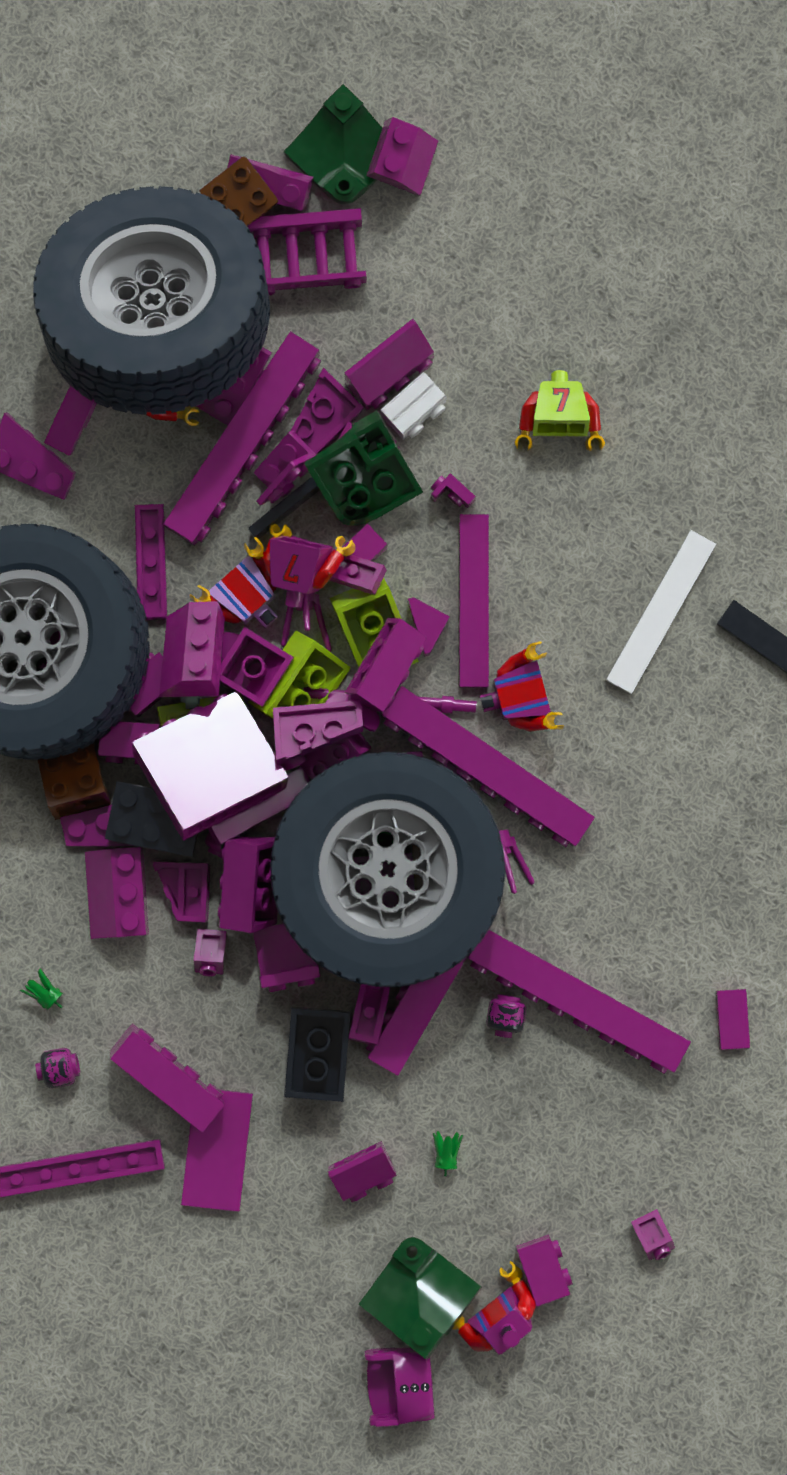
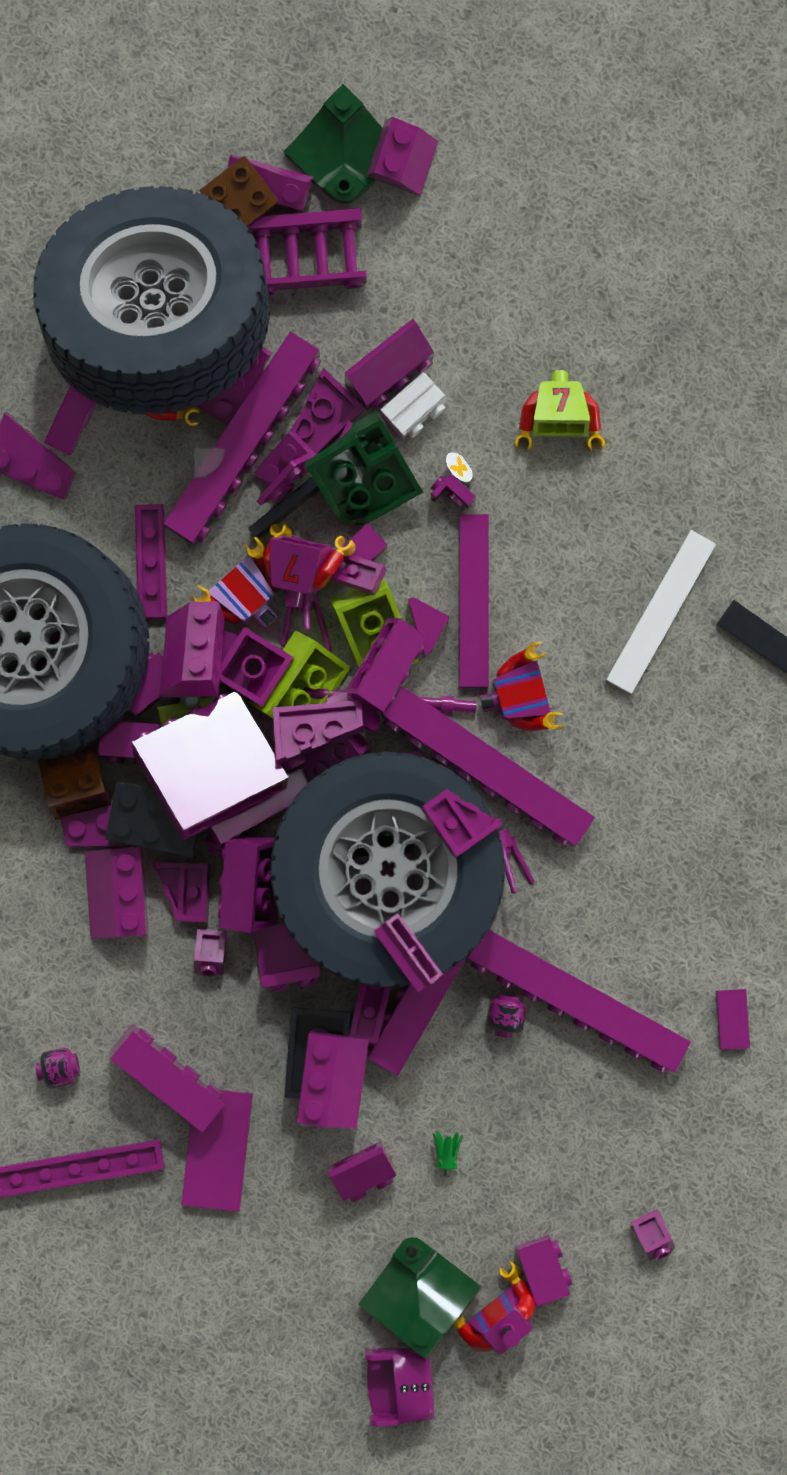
green piece [20,968,63,1010] -> none
none -> clear tile [194,448,225,479]
none -> magenta slope [297,1031,369,1128]
none -> magenta piece [373,913,443,993]
none -> magenta wing [420,790,503,857]
none -> white sticker [446,453,473,482]

